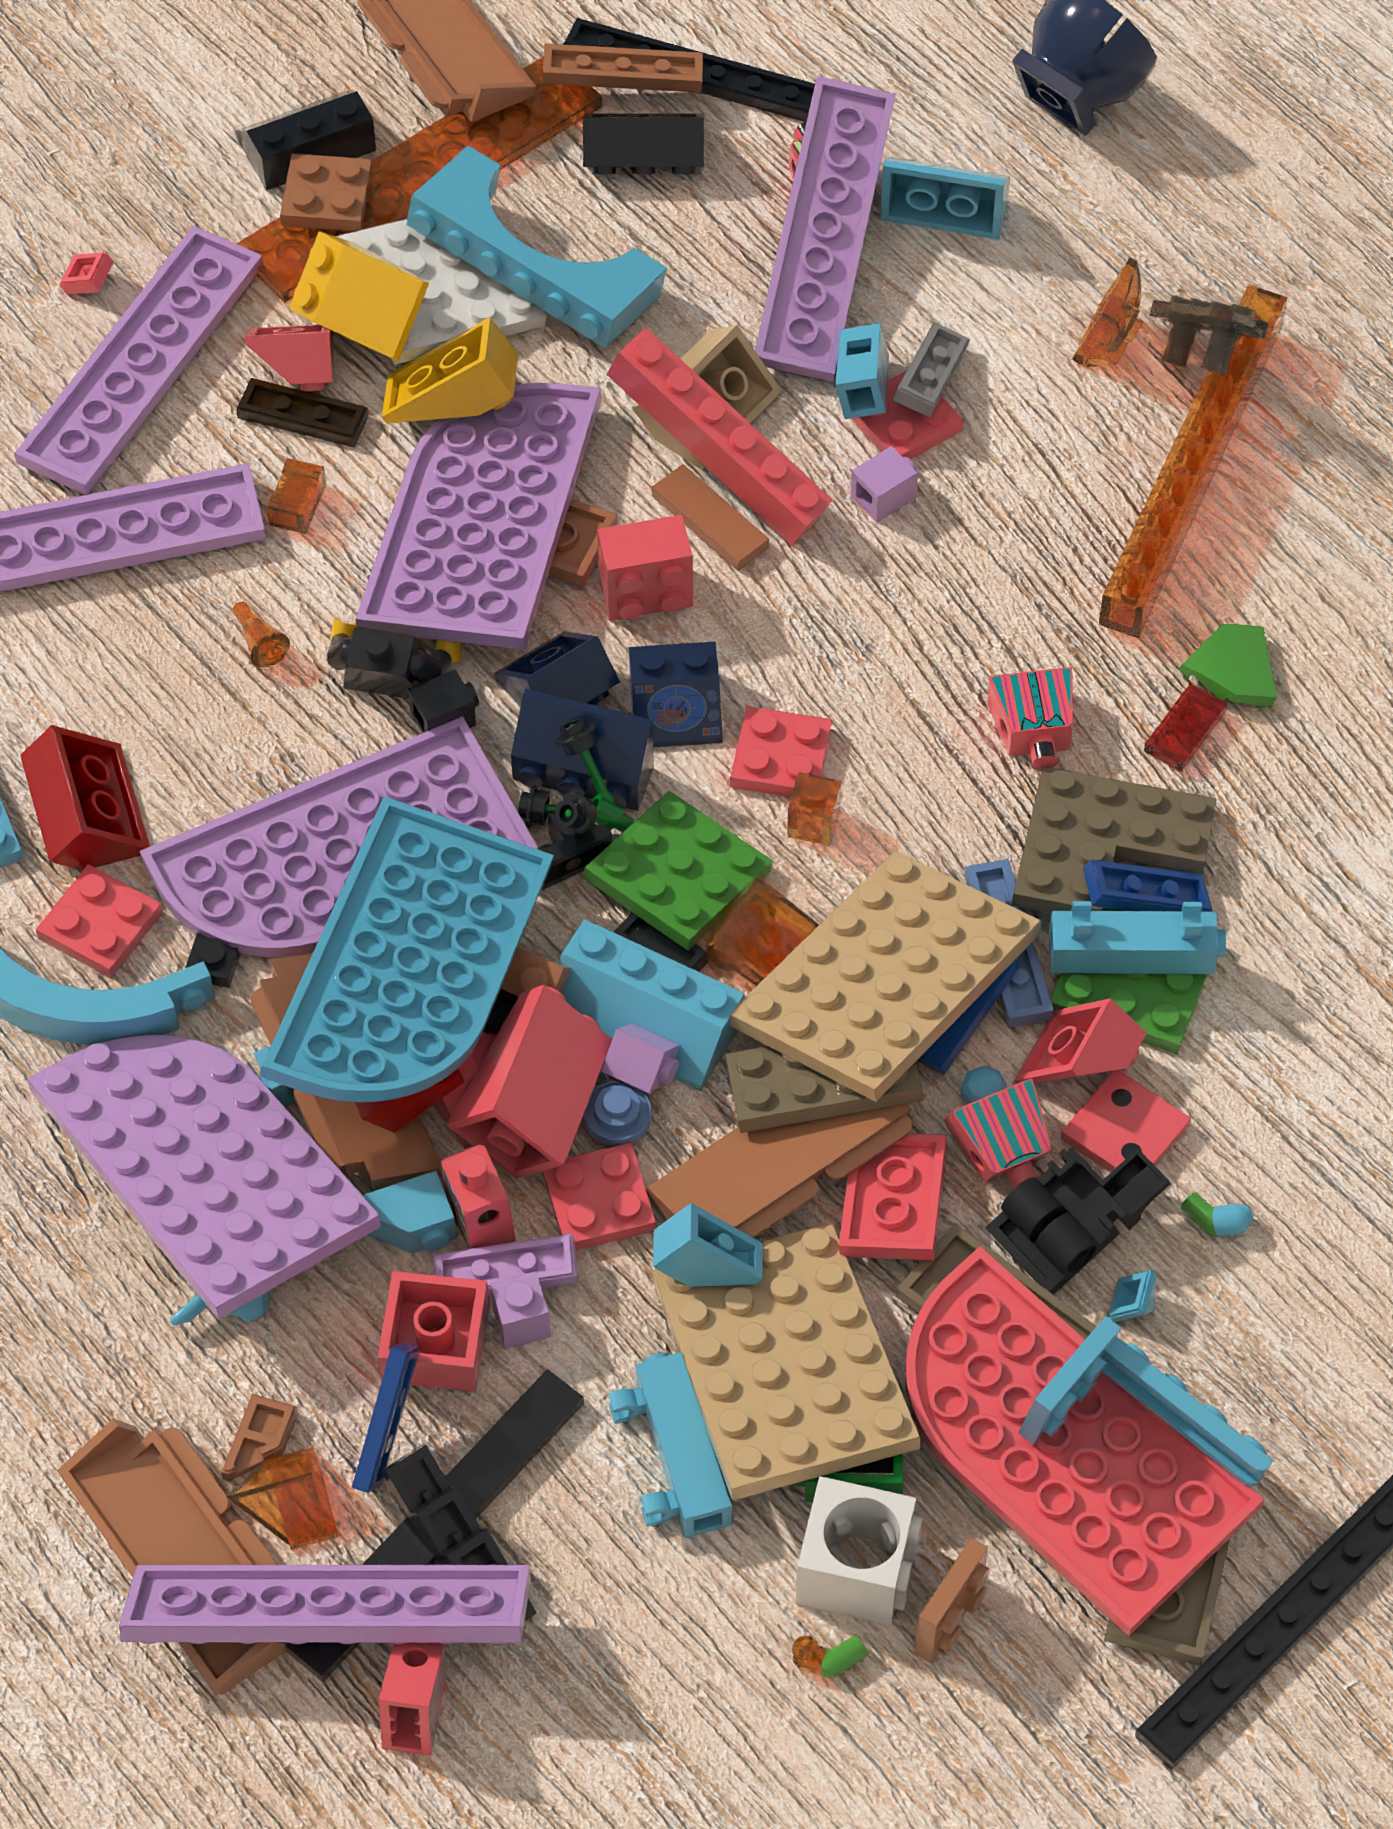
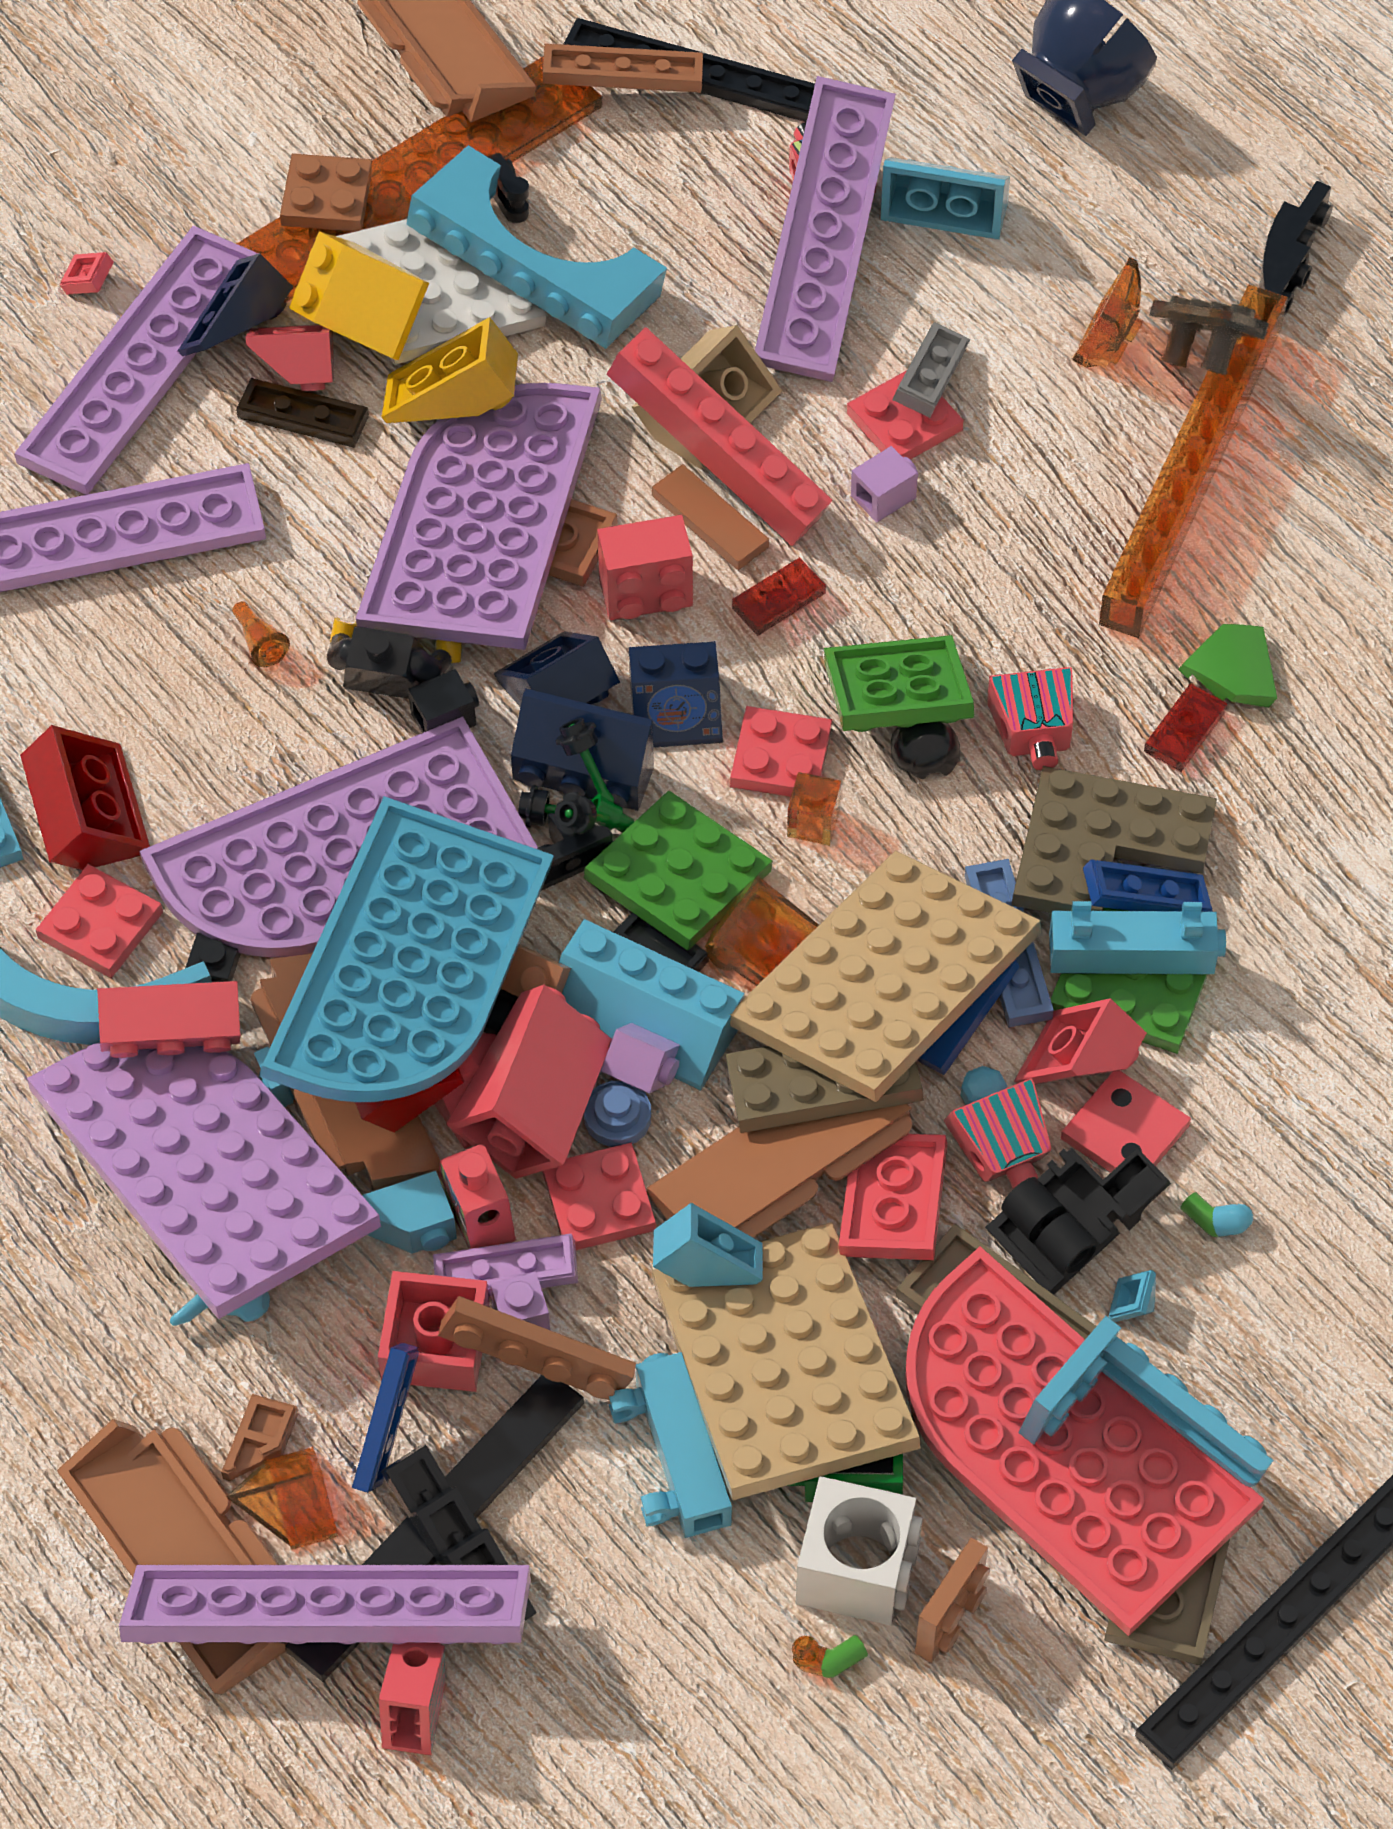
black slope [235,91,376,191] -> none
clear orange piece [267,458,326,534] -> none
black slope [583,113,704,174] -> none
medium azure brick [836,323,889,419] -> none
none -> coral brick [97,981,240,1058]
none -> dark blue slope [177,253,293,356]
none -> nougat plate [438,1296,636,1400]
none -> black plate [487,153,529,223]
none -> clear red plate [732,557,826,636]
none -> bright green plate [824,635,974,732]
none -> black hair [891,721,960,779]
none -> black slope [1258,181,1333,329]

